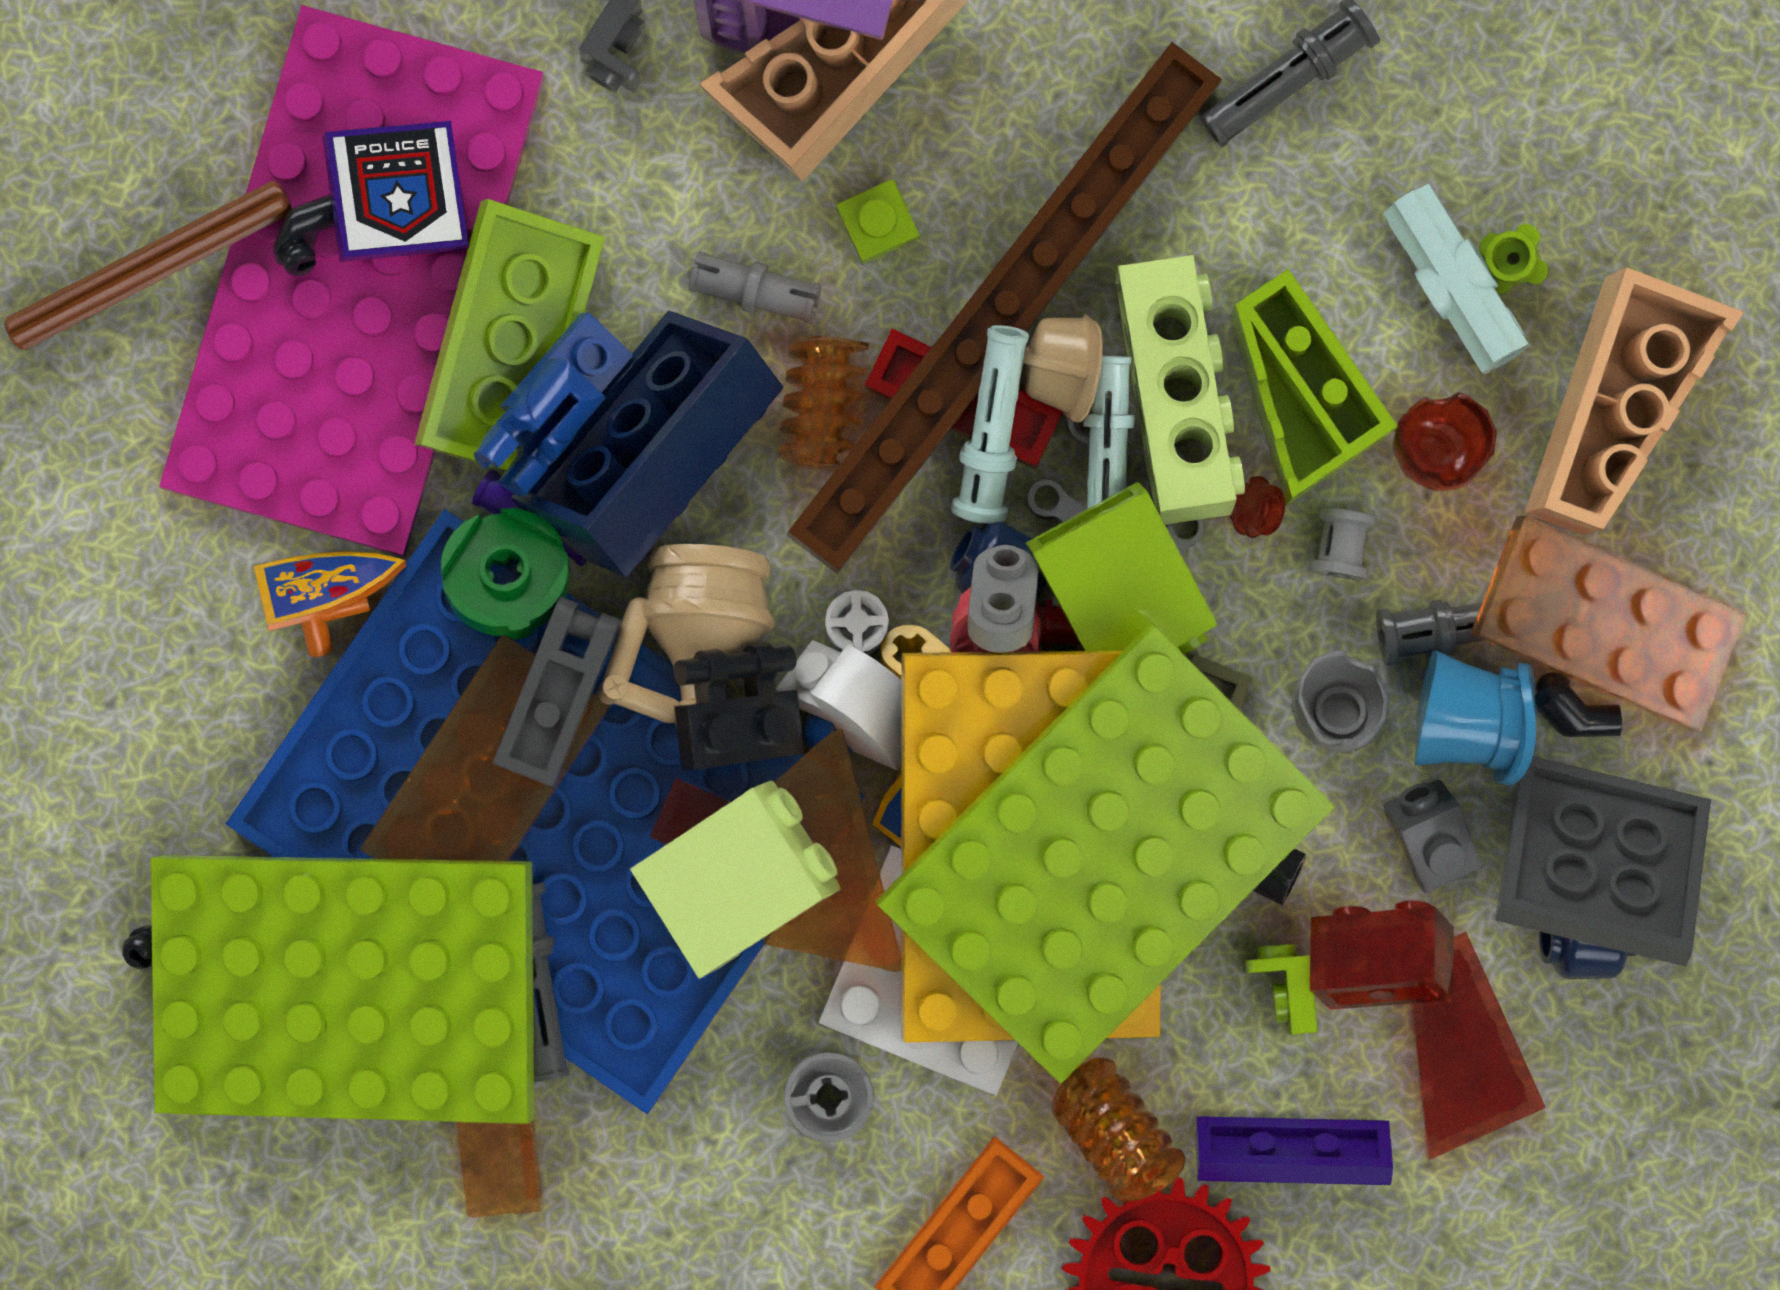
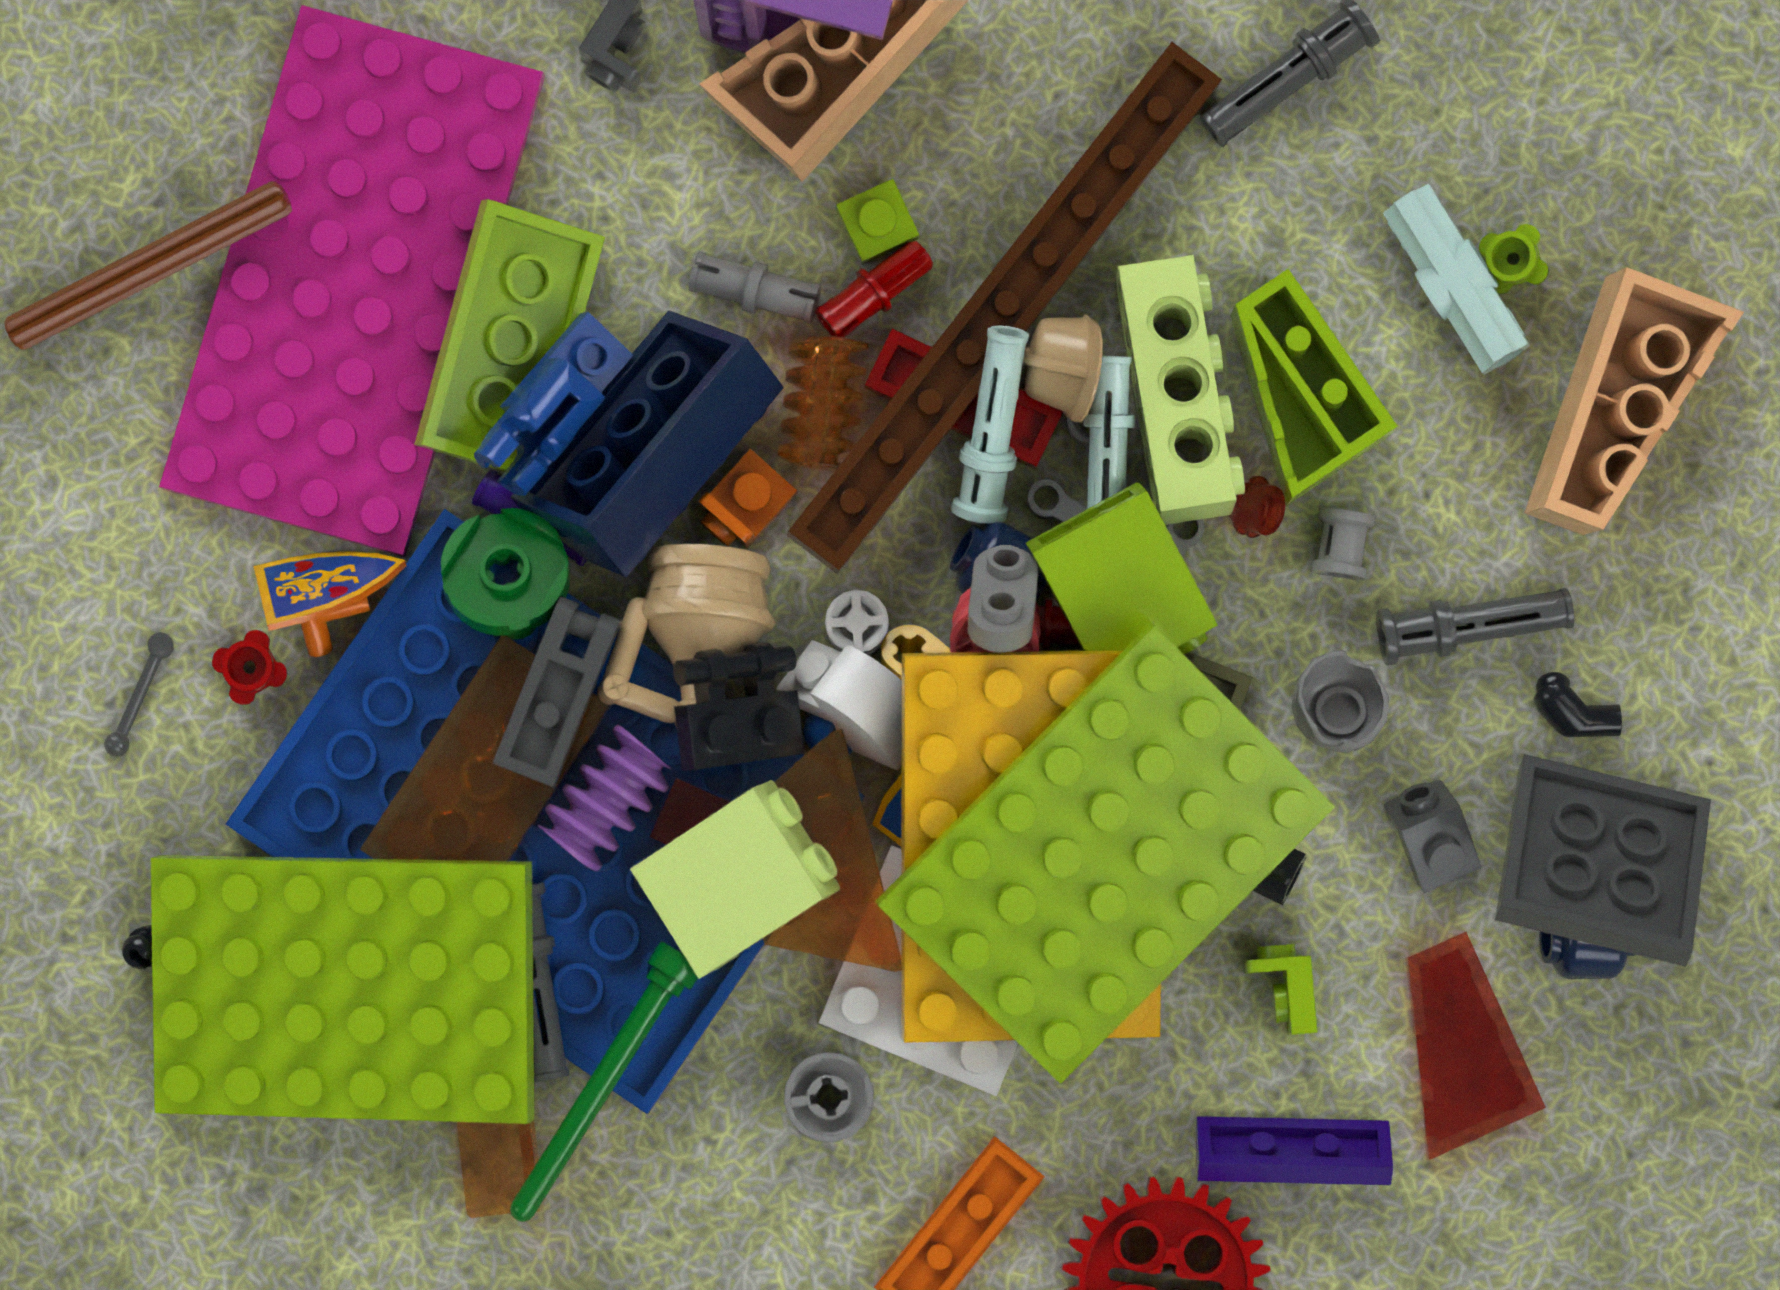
black arm [273,194,335,276] -> none
tile [322,121,469,262] -> none
clear orange piece [1052,1057,1186,1202] -> none
clear red brick [1310,900,1454,1010] -> none
clear red hair [1392,392,1497,492] -> none
dark azure hat [1415,650,1536,786] -> none
clear orange plate [1470,515,1747,731] -> none
none -> dark grey hinge [104,632,174,757]
none -> red plate [212,630,288,705]
none -> green piece [510,941,698,1222]
none -> medium lavender piece [538,725,672,872]
none -> orange bracket [698,449,798,549]
none -> red axle [814,241,933,343]

